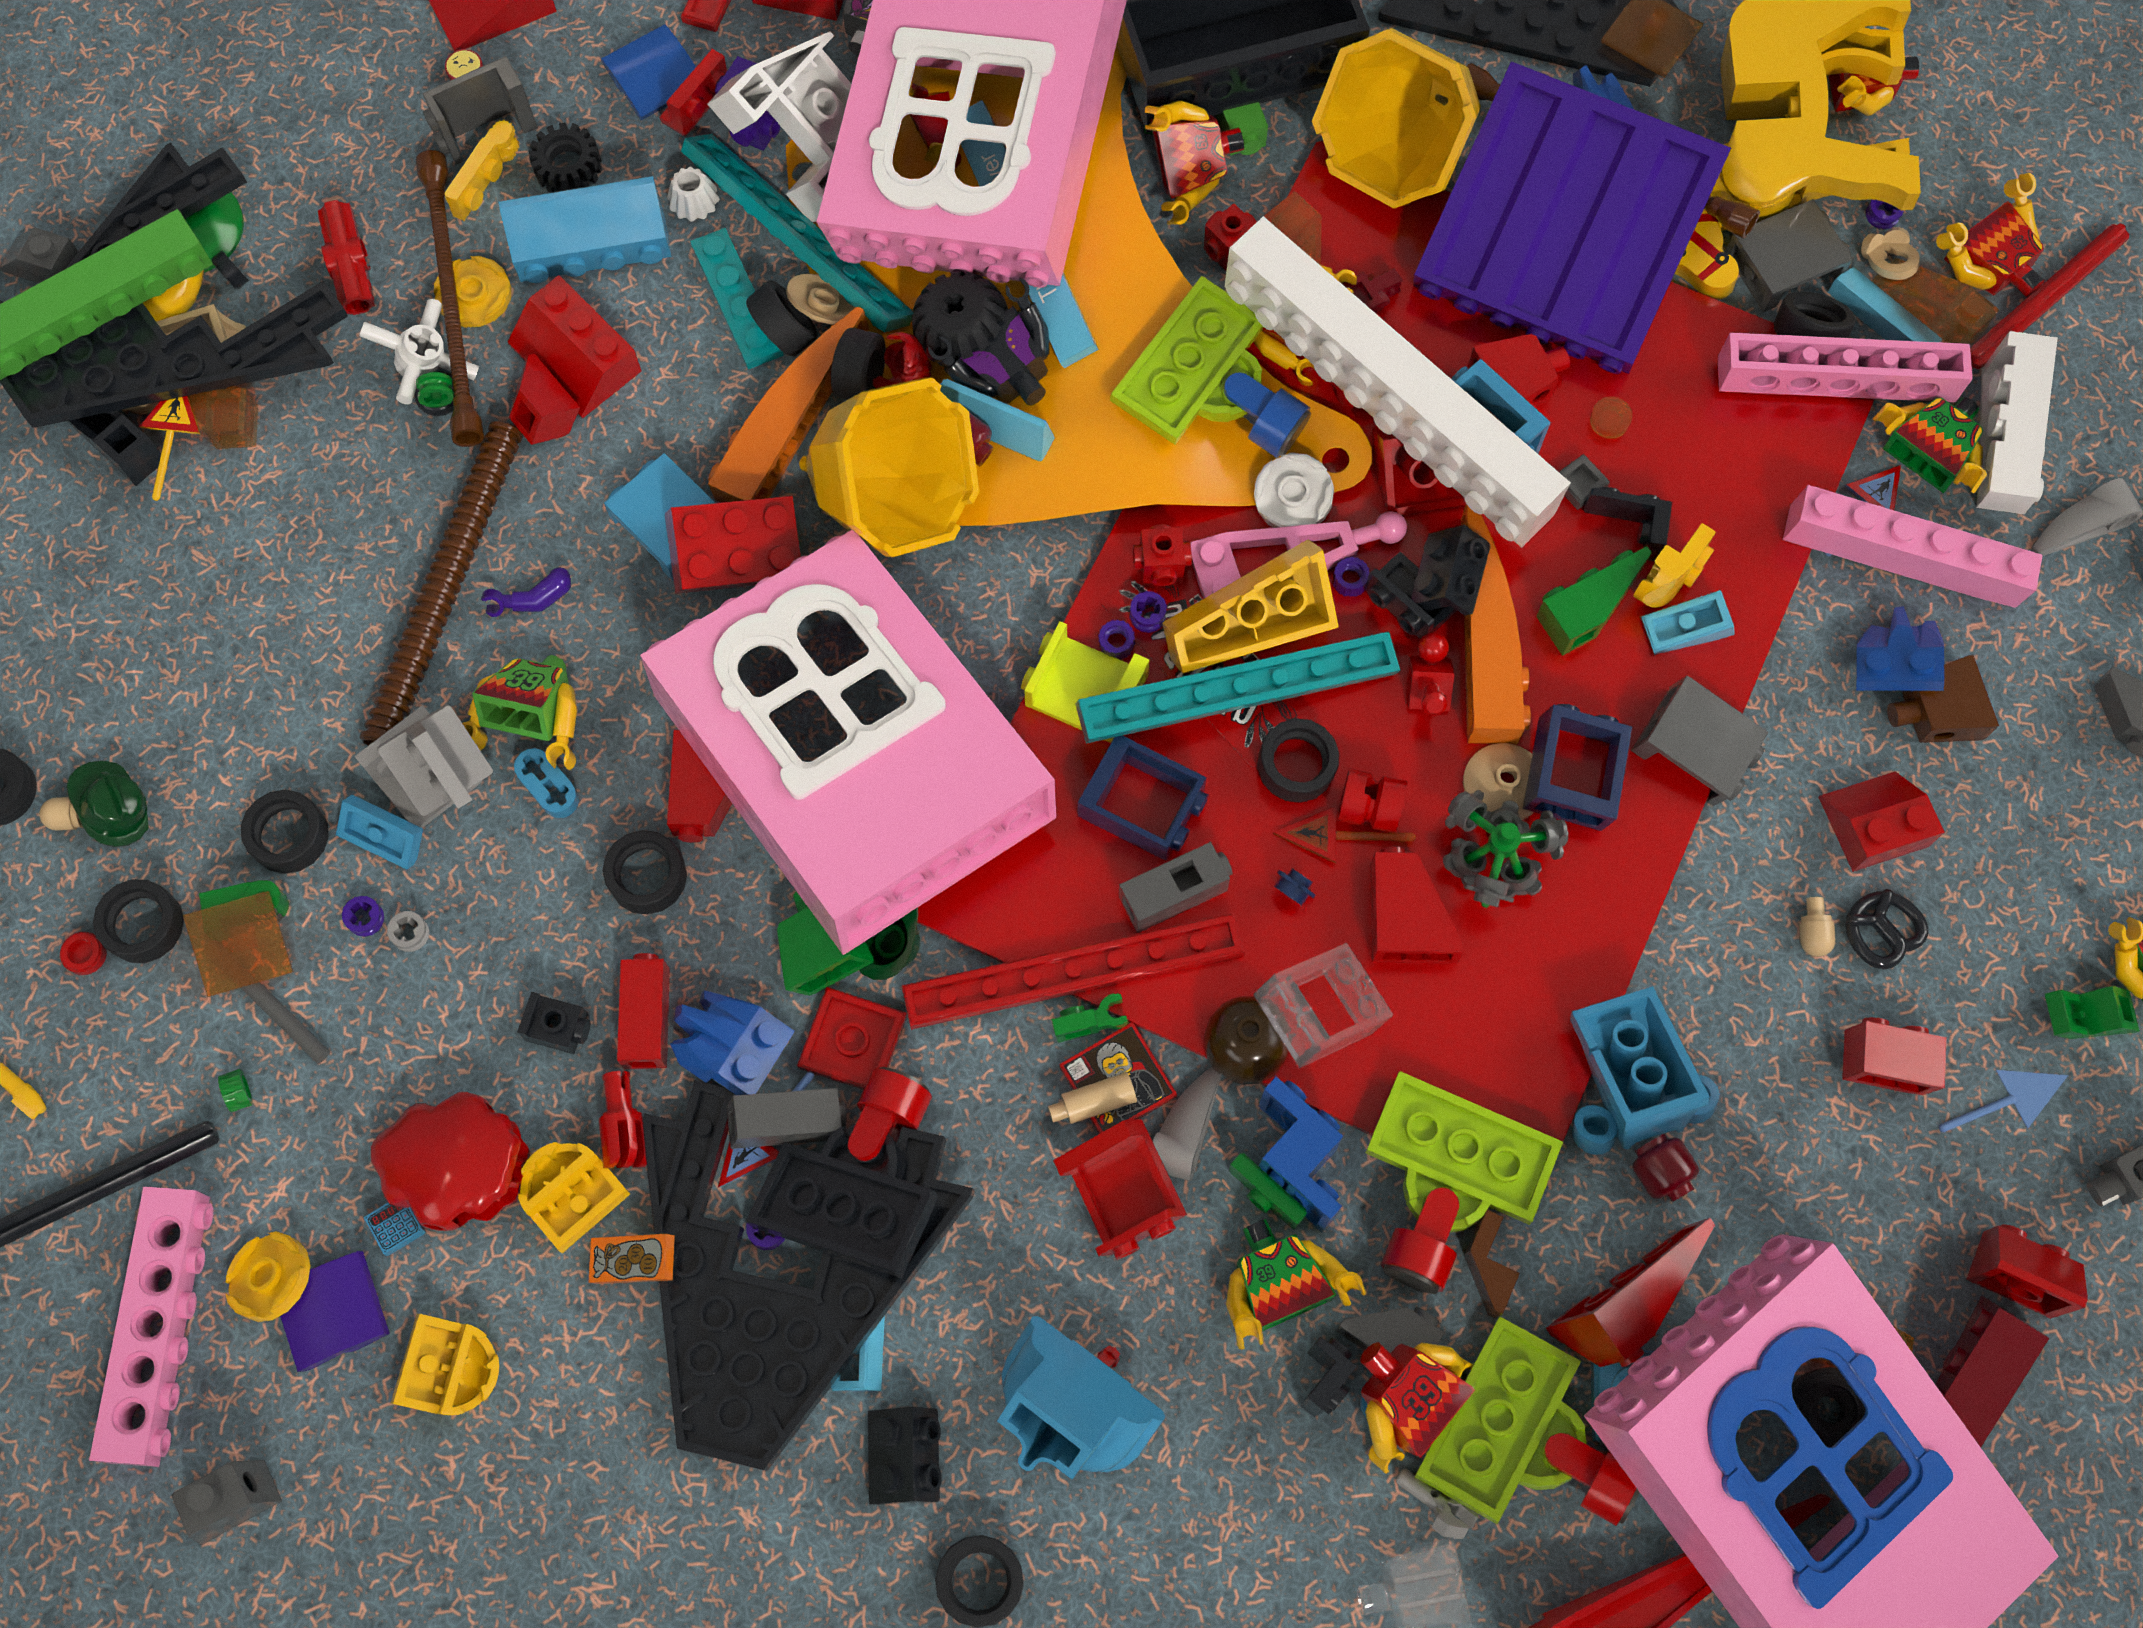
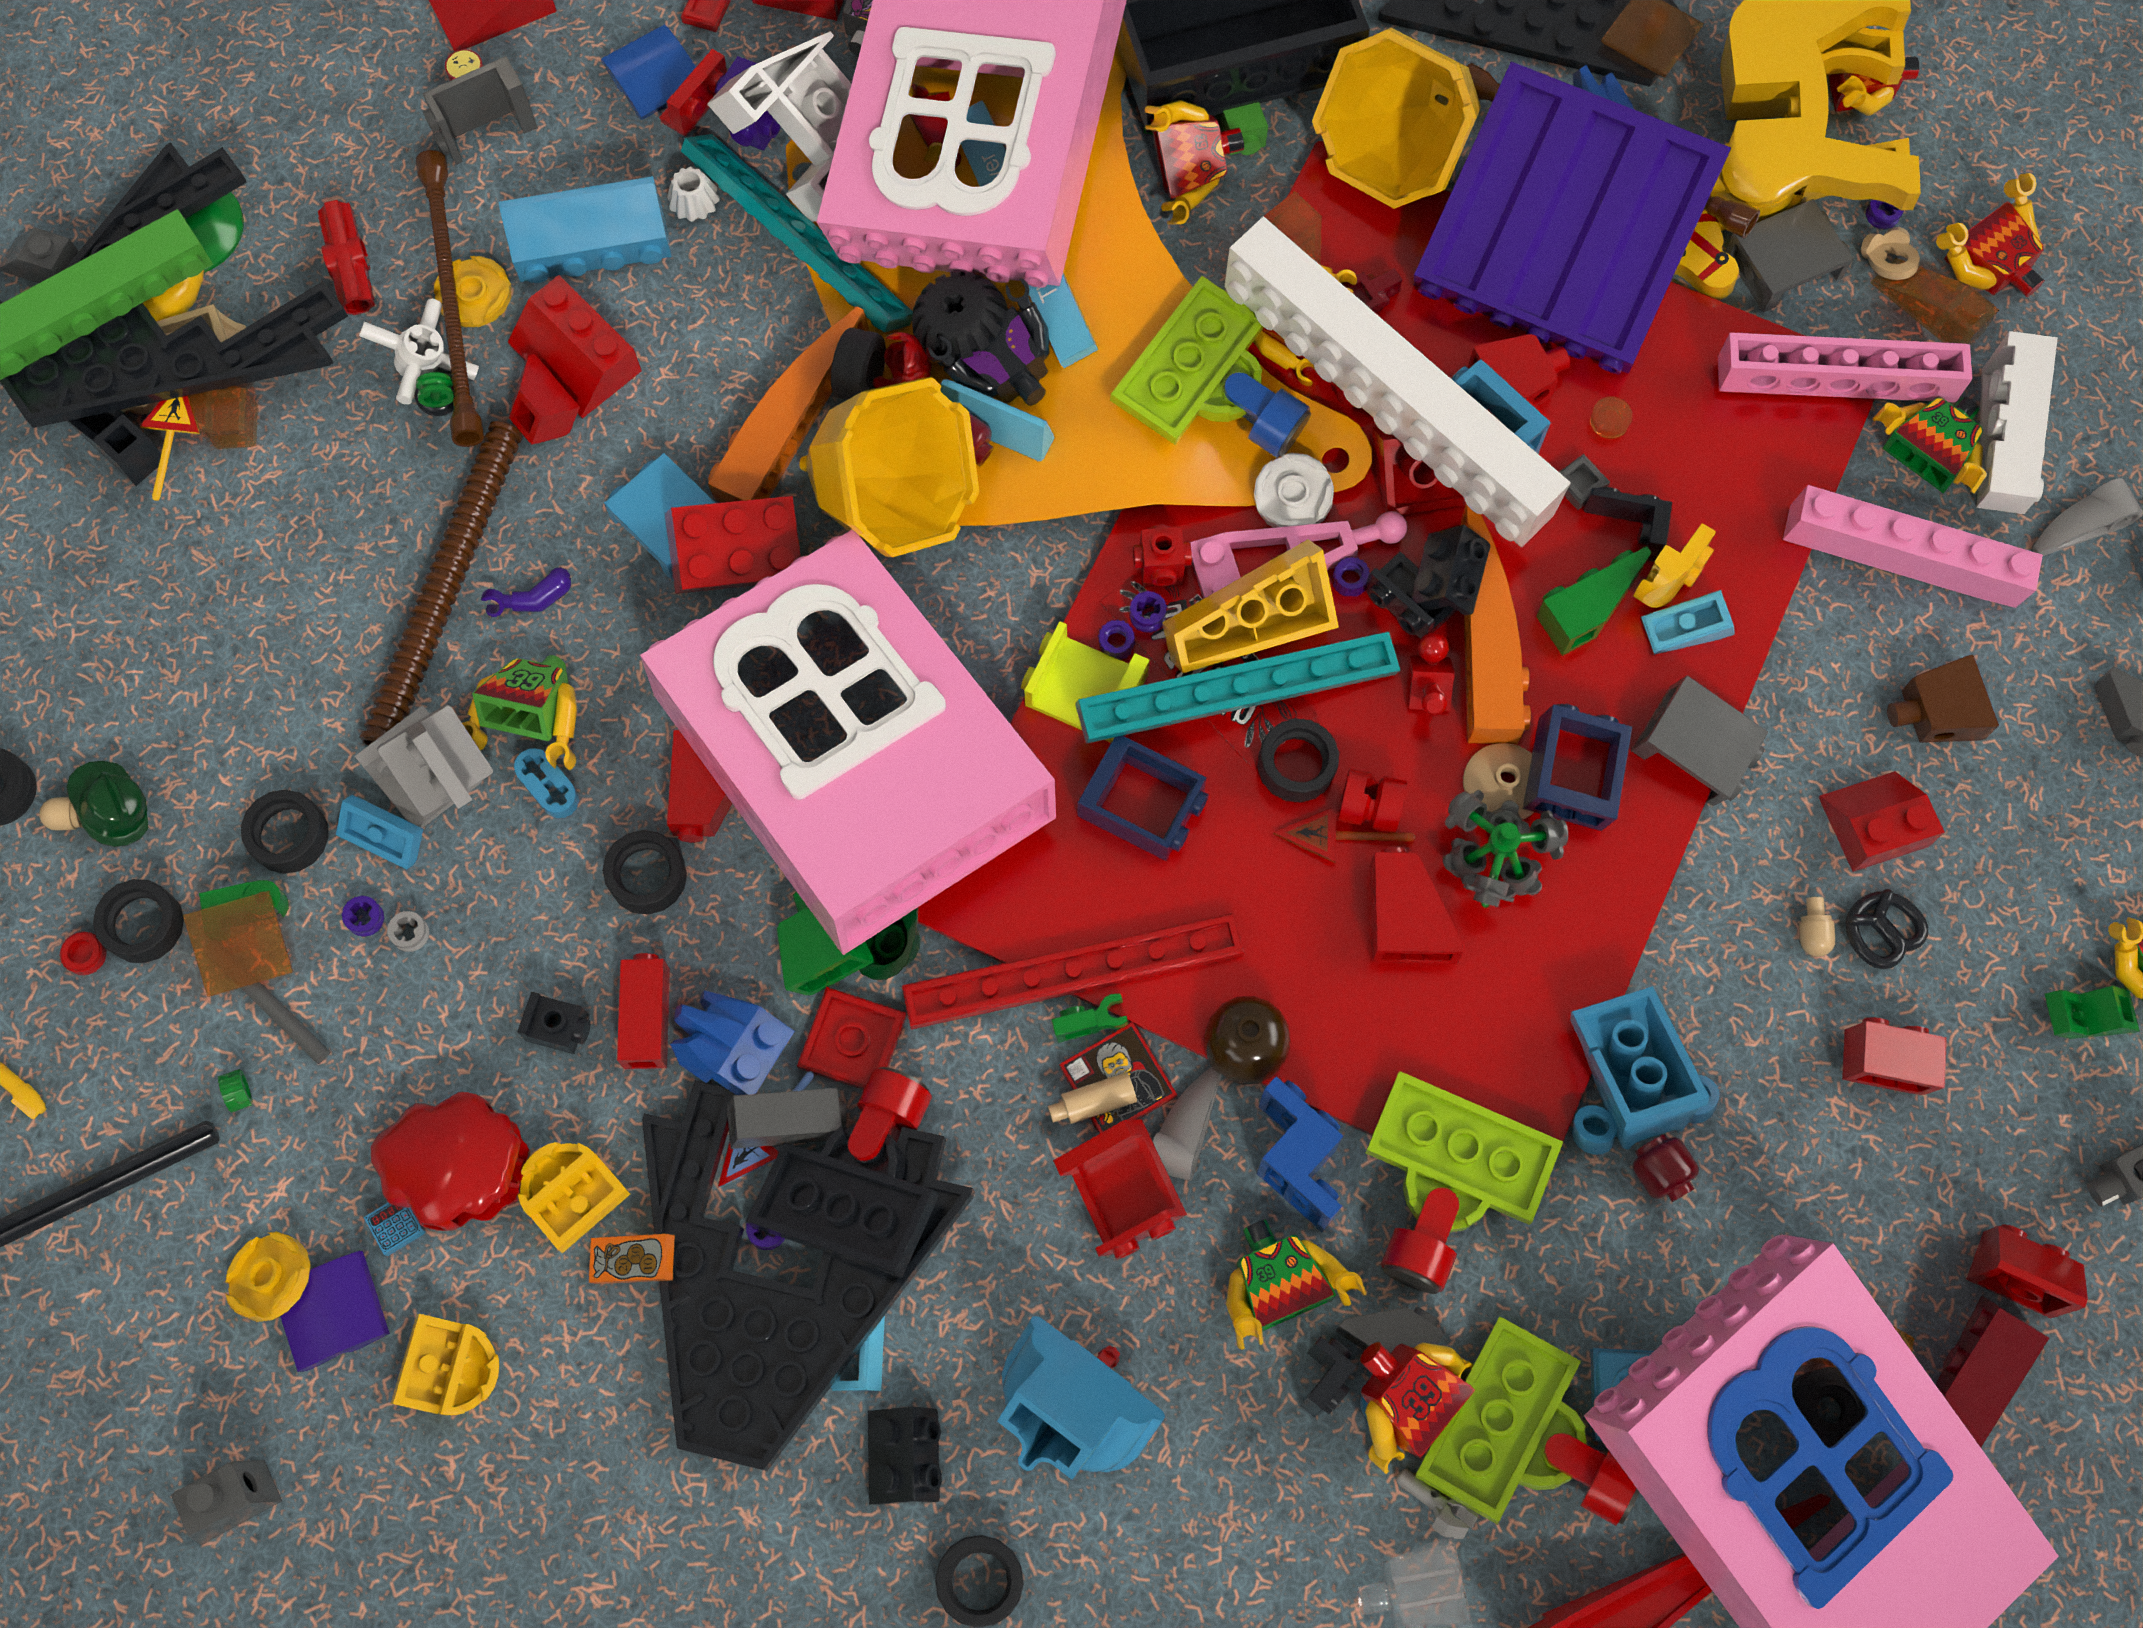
bright pink brick [89,1187,213,1467] -> none
black tile [211,250,249,289] -> none
yellow hinge [444,120,520,221] -> none
black tyre [529,123,602,193] -> none
red arm [599,1071,647,1168] -> none
teal plate [690,228,784,370] -> none
black tyre [746,280,818,357] -> none
tan dish [786,274,856,325] -> none
dark grey brick [1119,842,1233,933] -> none
red brick [1203,204,1257,271] -> none
green plate [1229,1153,1307,1230] -> none
clear window [1253,943,1393,1068] -> none
dark blue plate [1274,868,1315,906] -> none
reddish brown slope [1464,1209,1520,1319] -> none
red wedge [1546,1218,1715,1367] -> none
black tyre [1773,291,1856,338] -> none
piece [1825,465,1901,556] -> none
medium azure slope [1828,267,1943,342] -> none
blue plate [1856,606,1944,691] -> none
medium blue piece [1939,1070,2068,1132] -> none
red axle [1970,223,2130,369] -> none

